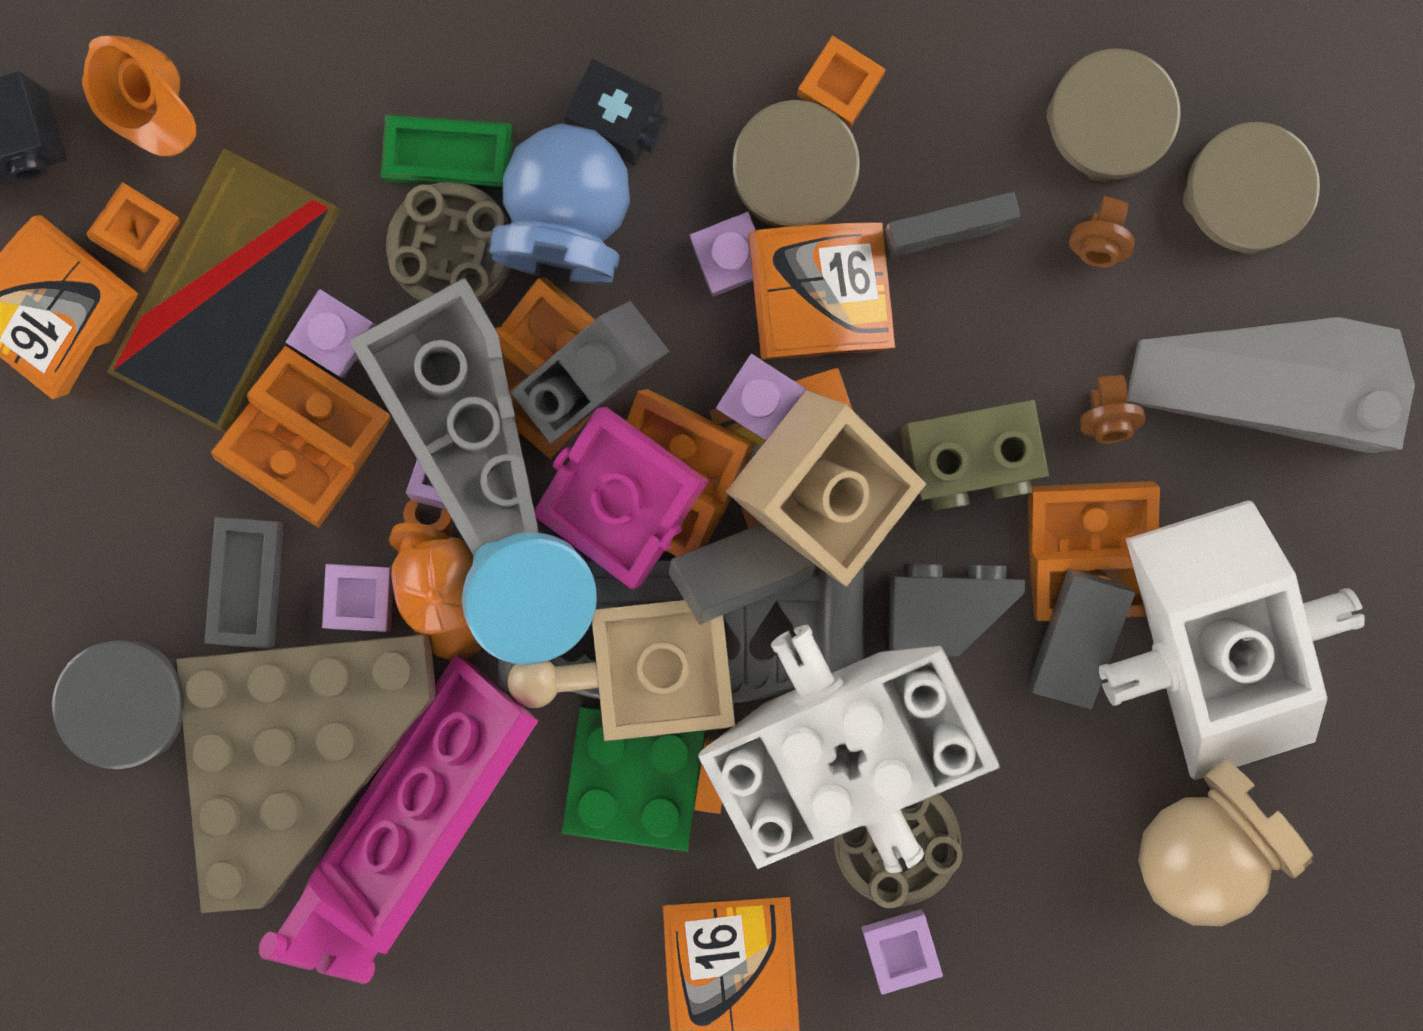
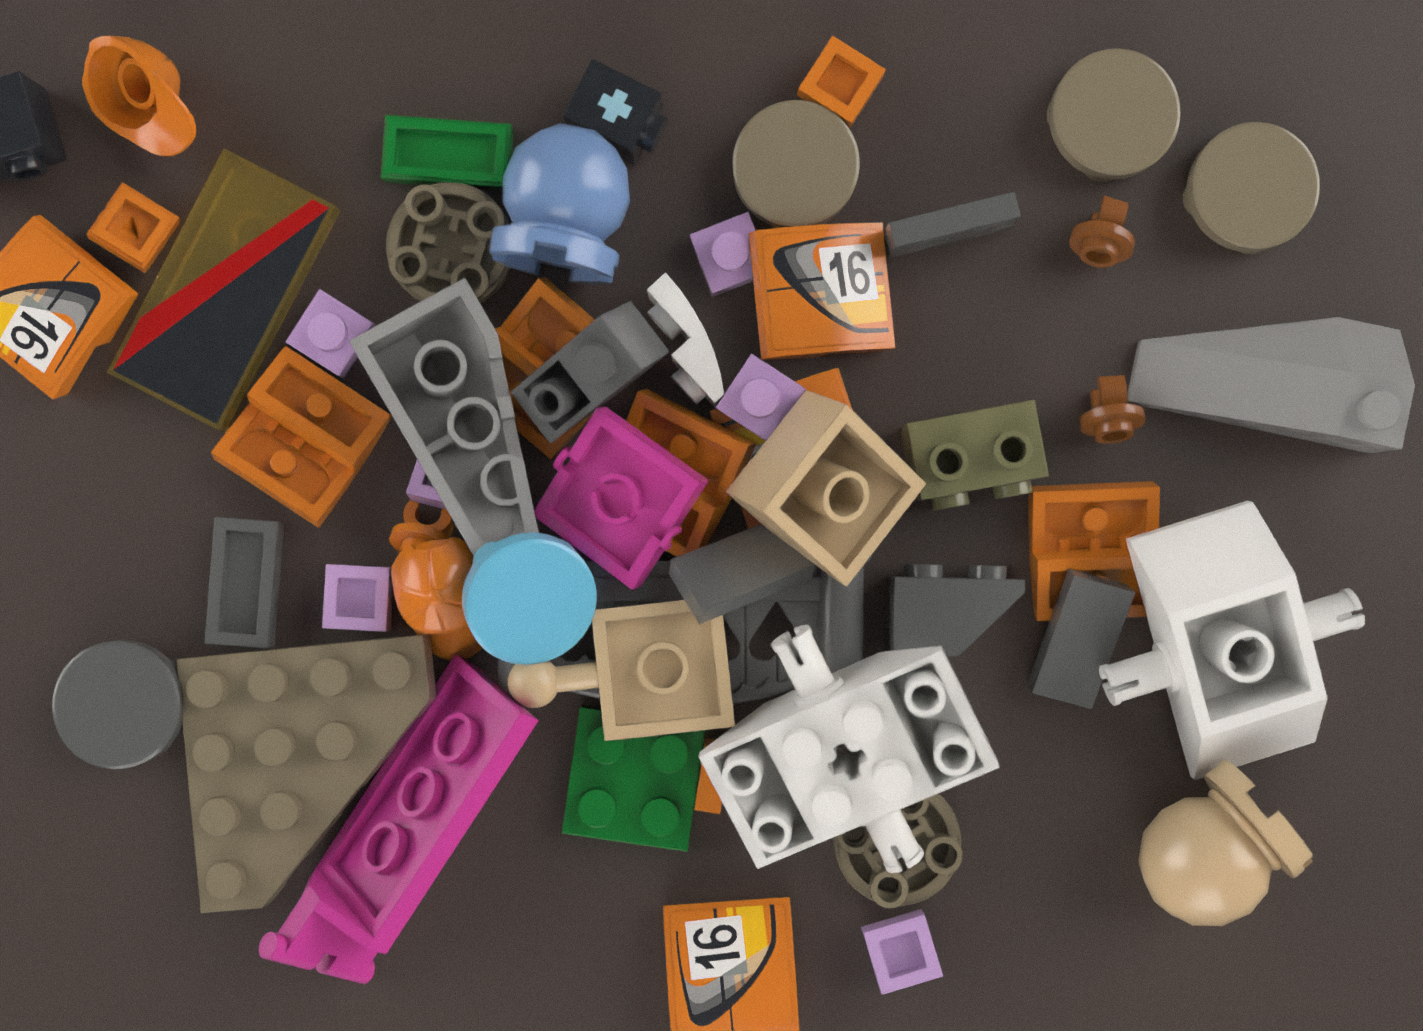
none -> white slope [647,272,724,408]

